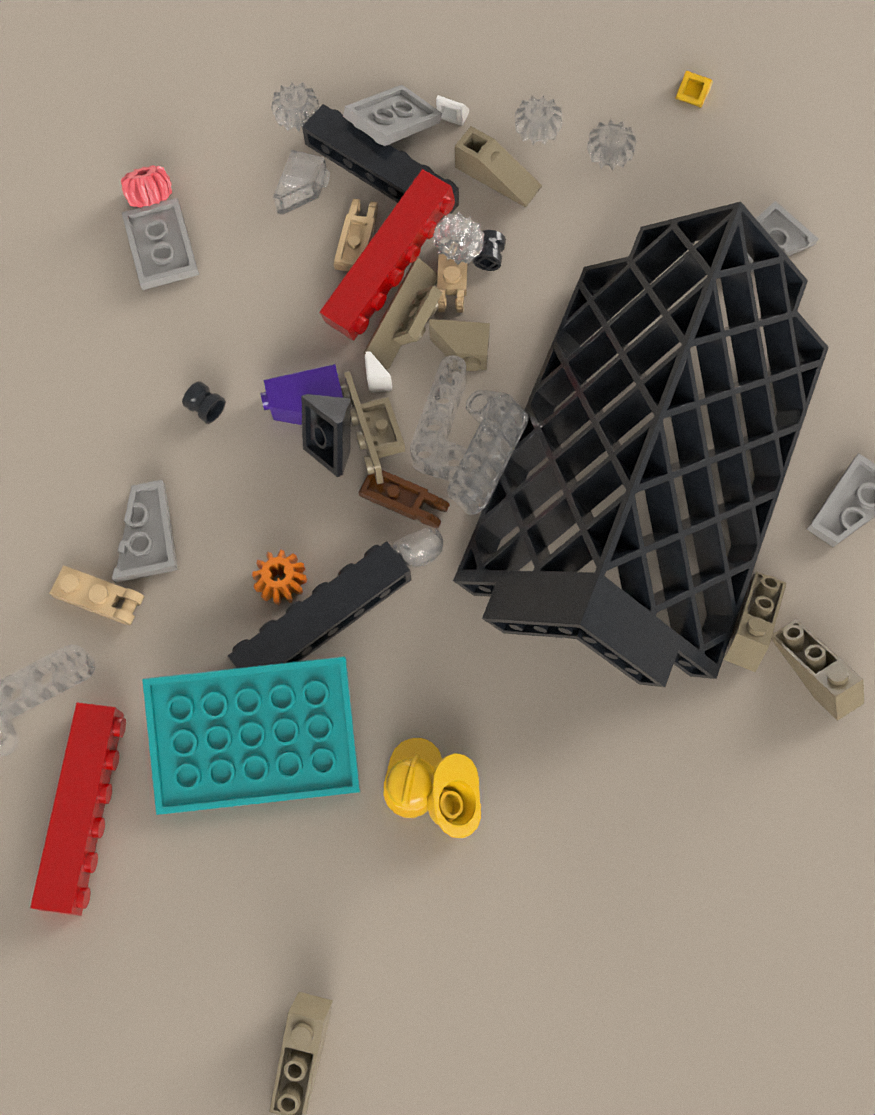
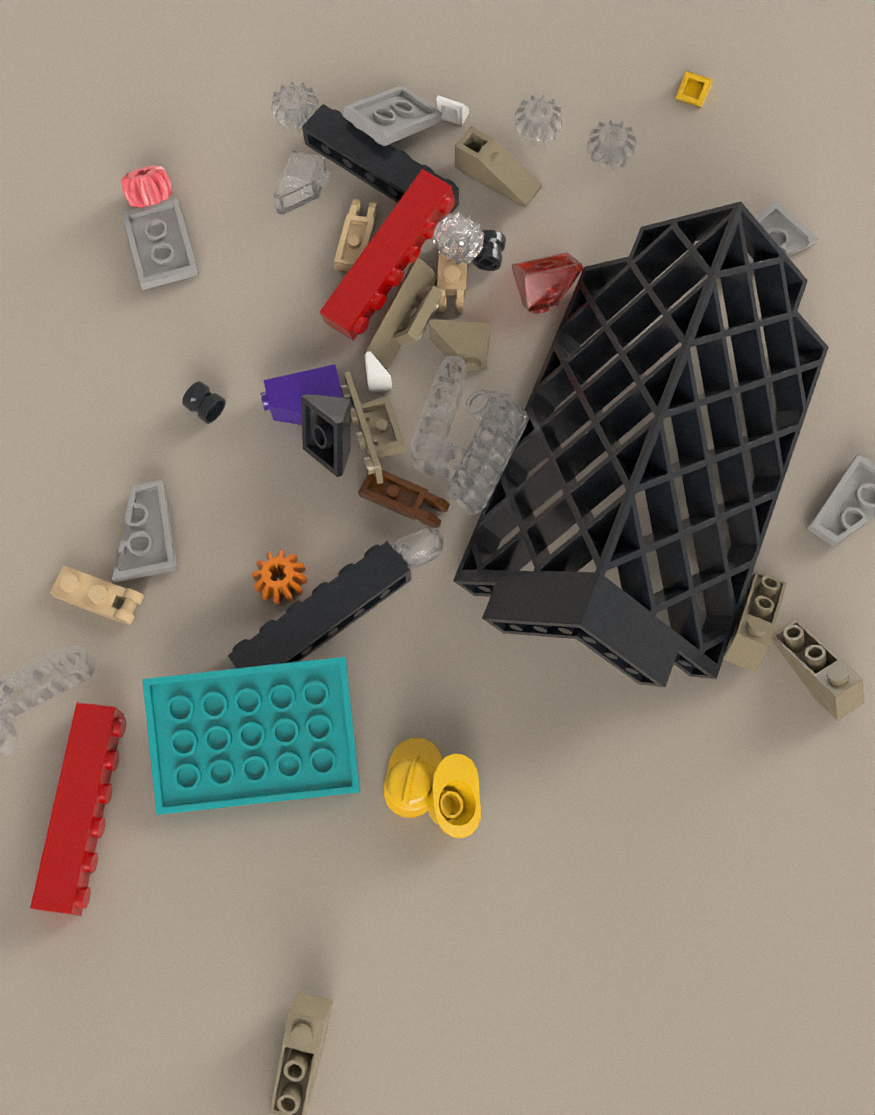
none -> clear red slope [511,252,583,314]

